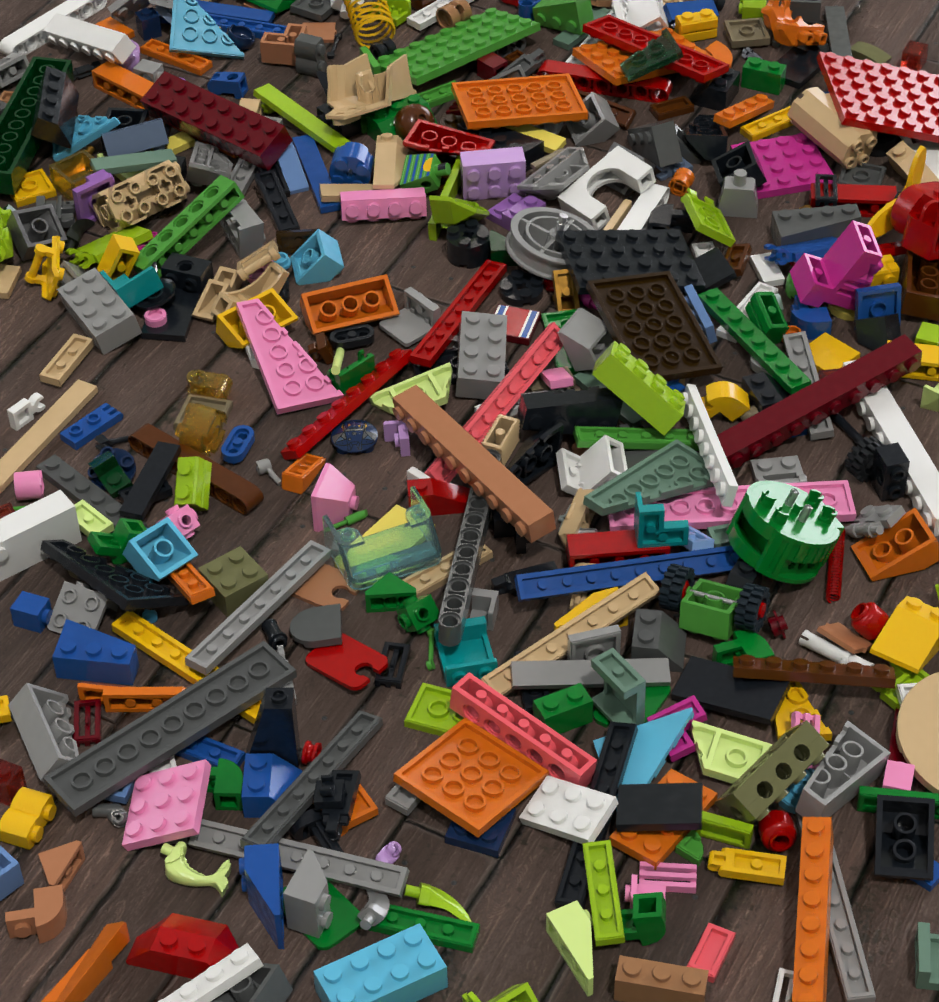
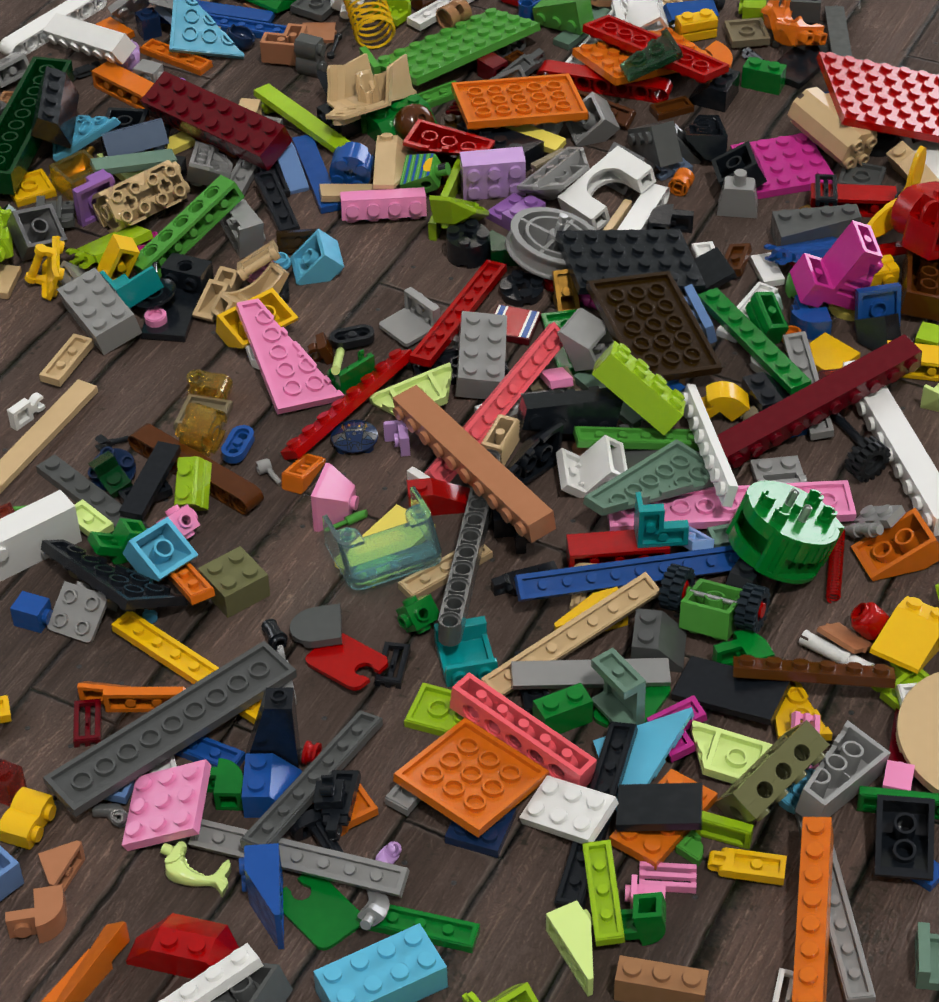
light grey wedge [8,683,79,782] -> none
bright pink piece [14,470,44,501] -> none
blue wedge [52,619,139,686] -> none
blue hinge [60,403,124,450] -> none
pearl dark grey bar [64,219,95,251] -> none
light grey plate [185,540,331,676] -> none
blue leg [207,71,249,99] -> none
light grey slope [283,849,333,938] -> none
nougat piece [291,563,362,611] -> none
orange slope [300,274,400,335] -> none
green slope [365,572,417,613] -> none
black wheel [370,38,397,60] -> none
lime bar [404,882,472,922] -> none
bright green hinge [426,628,435,671] -> none
light grey panel [470,588,499,631] -> none
tan piece [558,488,598,549] -> none
light grey tile [567,624,621,660] -> none
lime tile [680,188,736,247] -> none
coral tile [687,923,736,984] -> none
orange plate [713,94,775,128] -> none
yellow tile [740,106,793,142] -> none
red head [757,810,797,852] -> none
dark red plate [767,610,788,639] -> none
olive slope [851,41,892,64] -> none
black brick [870,442,910,502] -> none
clear red brick [901,40,929,71] -> none

